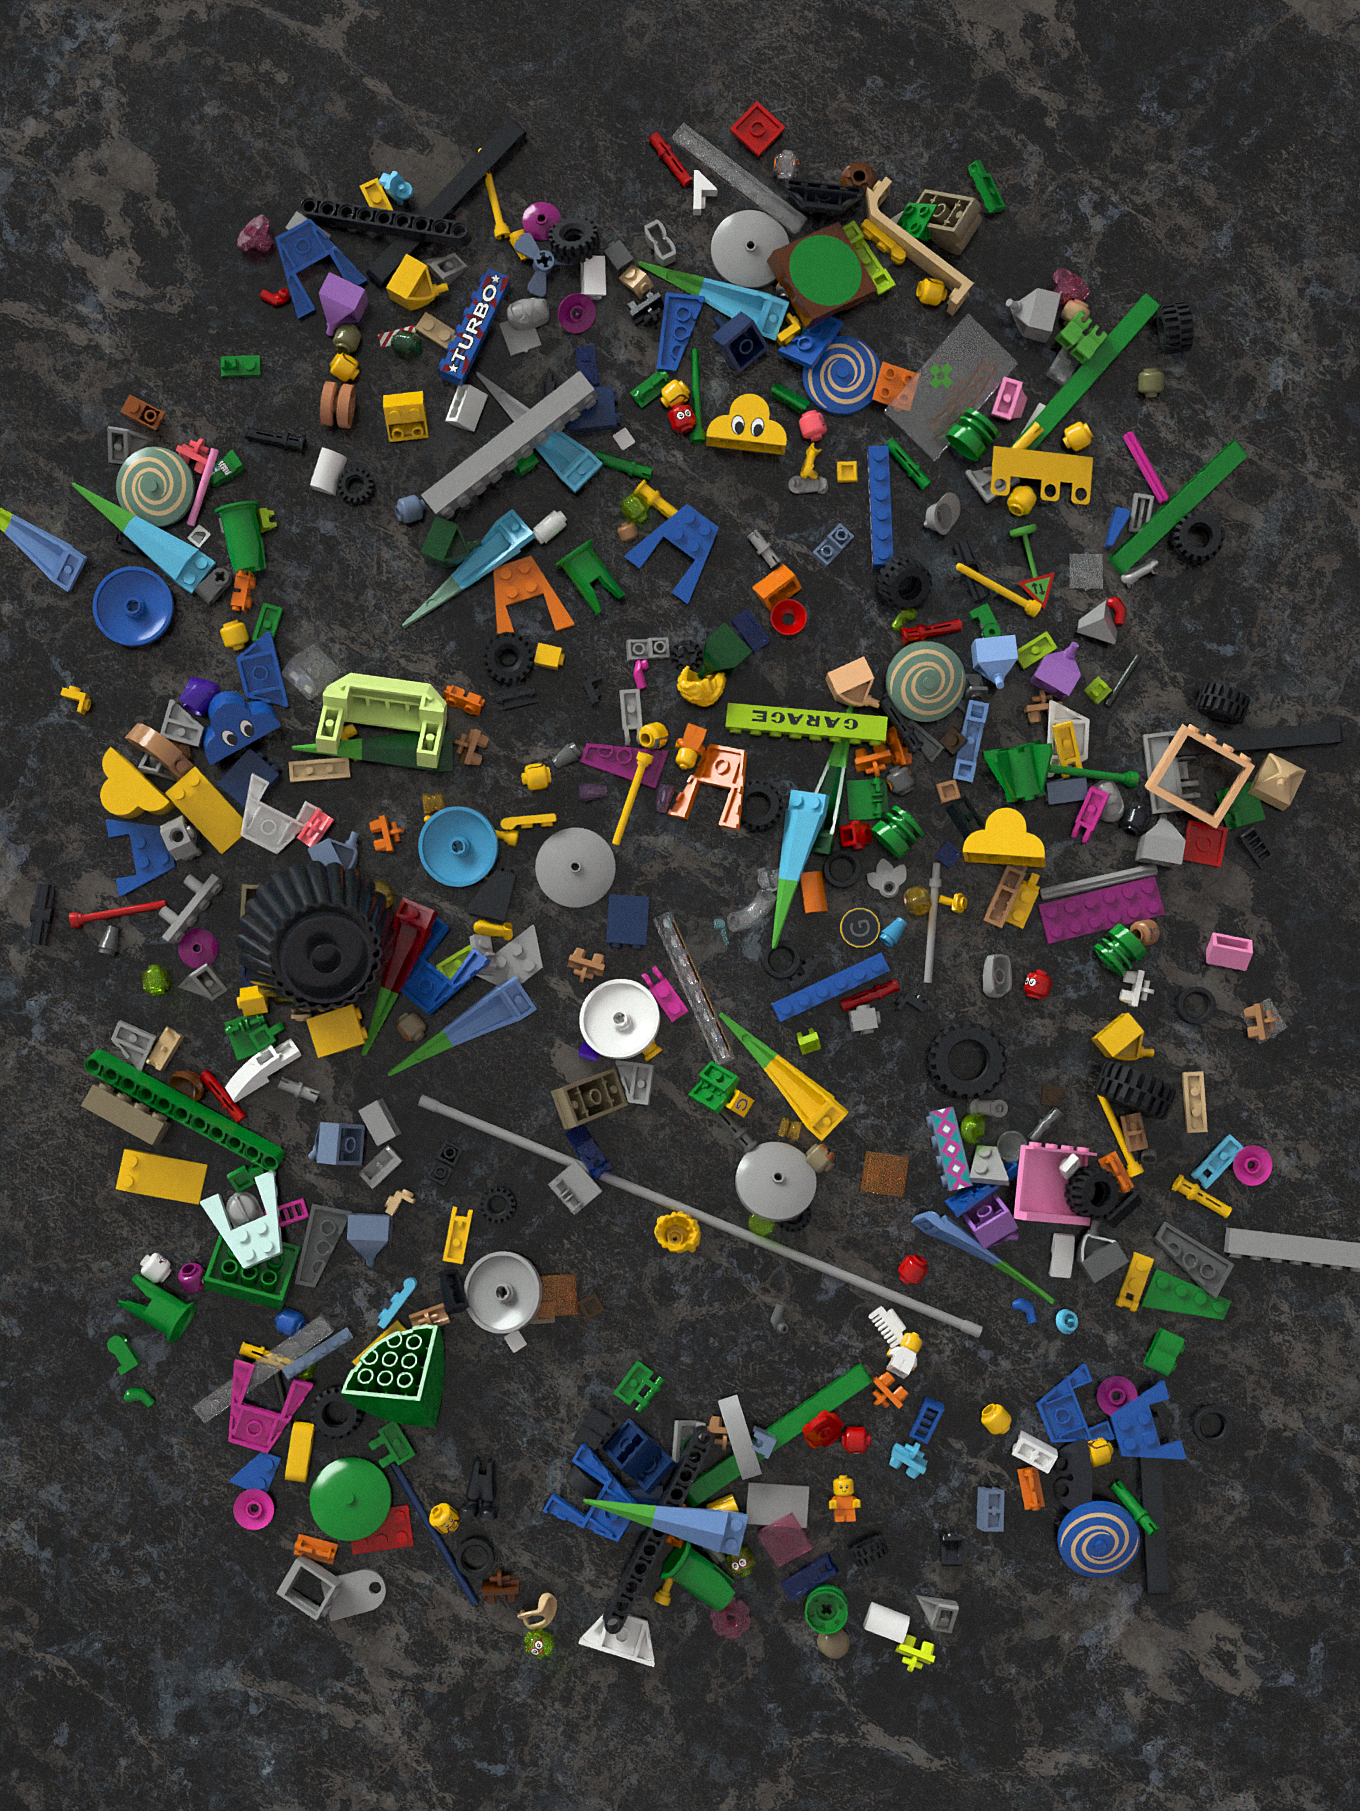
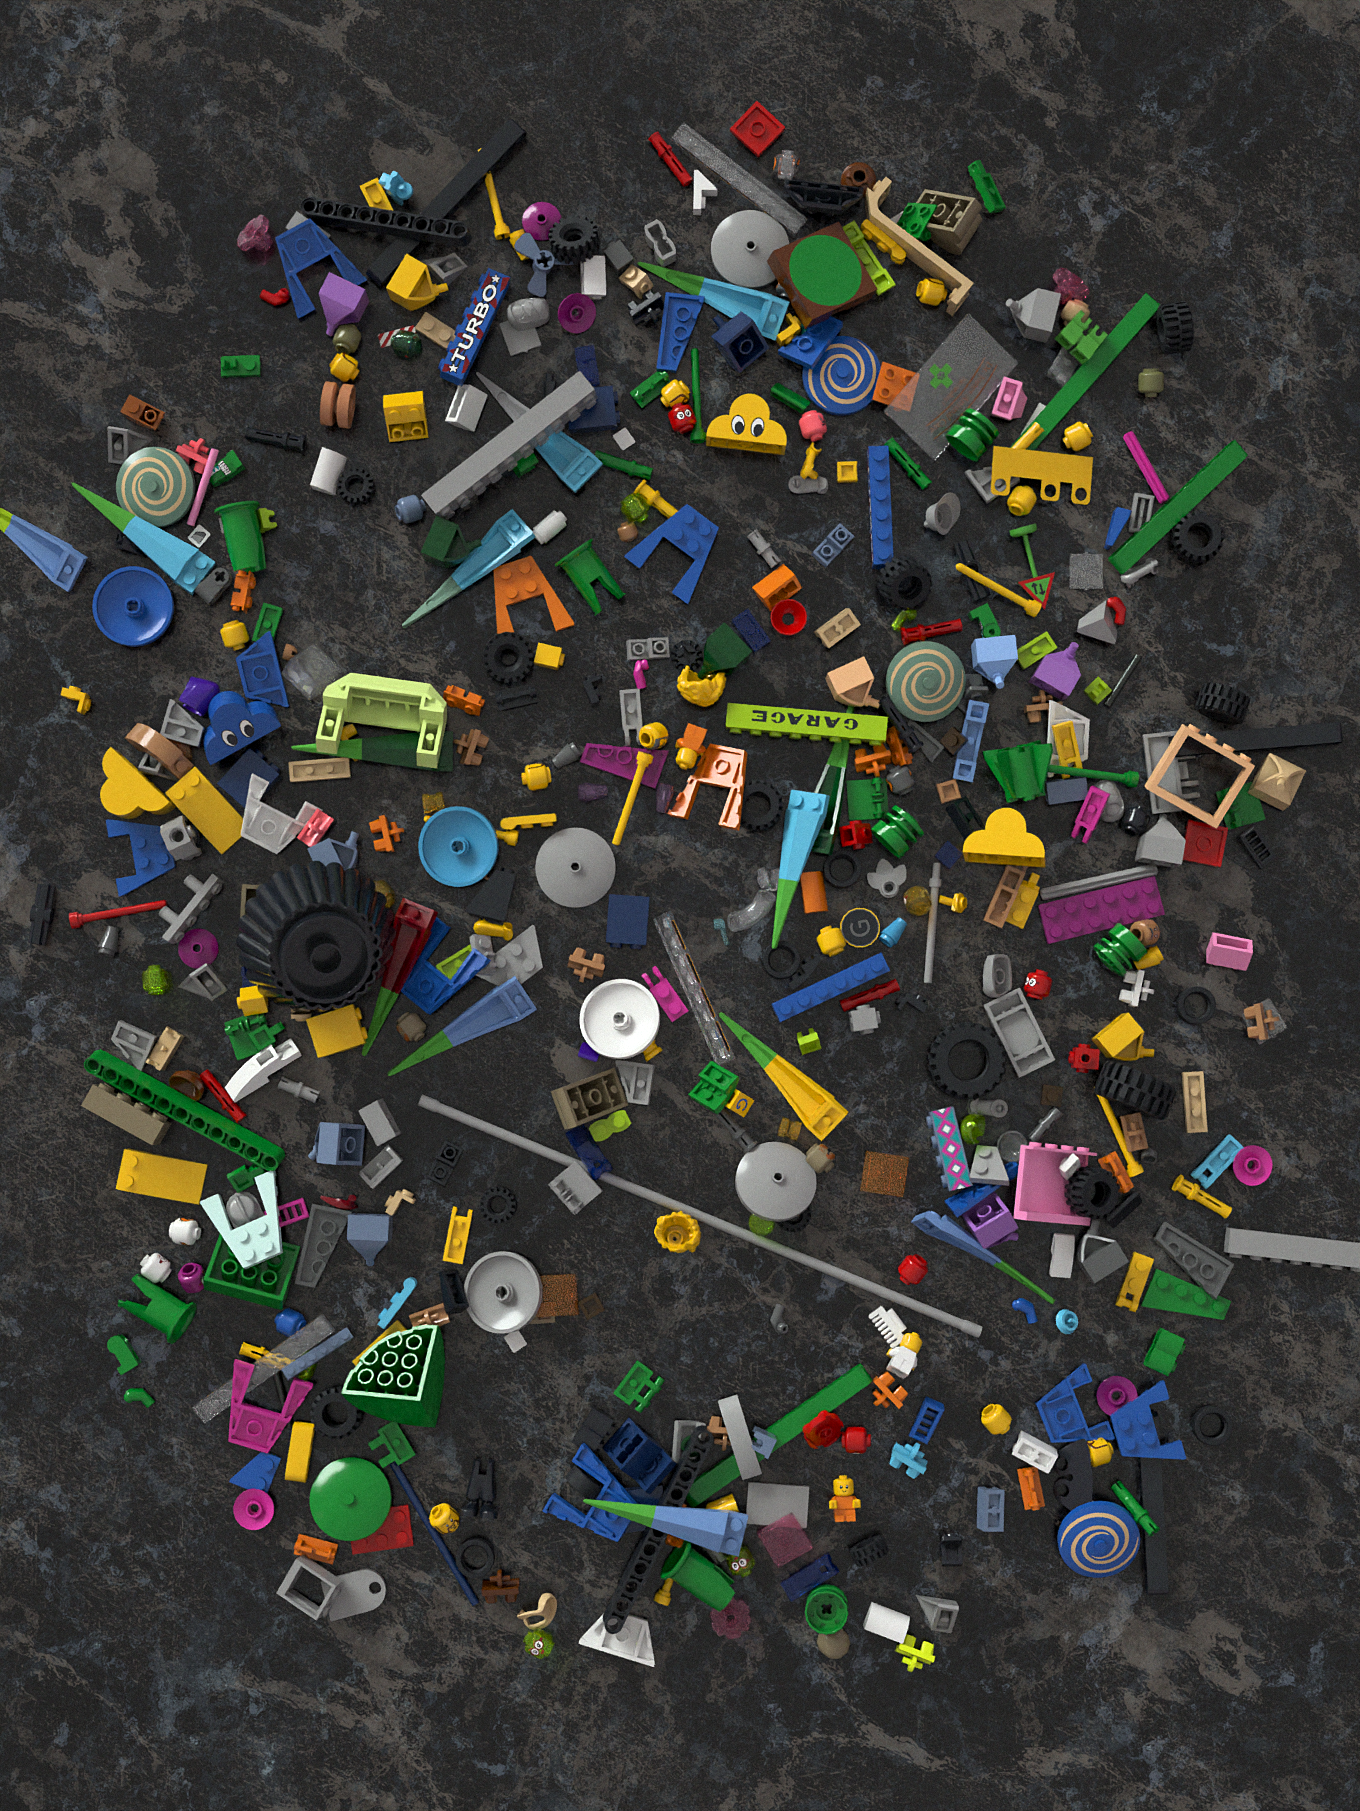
none -> white head [169,1218,201,1246]
none -> medium nougat hinge [282,643,298,661]
none -> dark red bar [320,1195,358,1210]
none -> lime brick [589,1110,631,1141]
none -> tan hinge [814,608,861,648]
none -> yellow head [817,926,846,957]
none -> light grey slope [983,987,1055,1078]
none -> red brick [1068,1044,1100,1073]
none -> yellow cone [1133,945,1164,970]

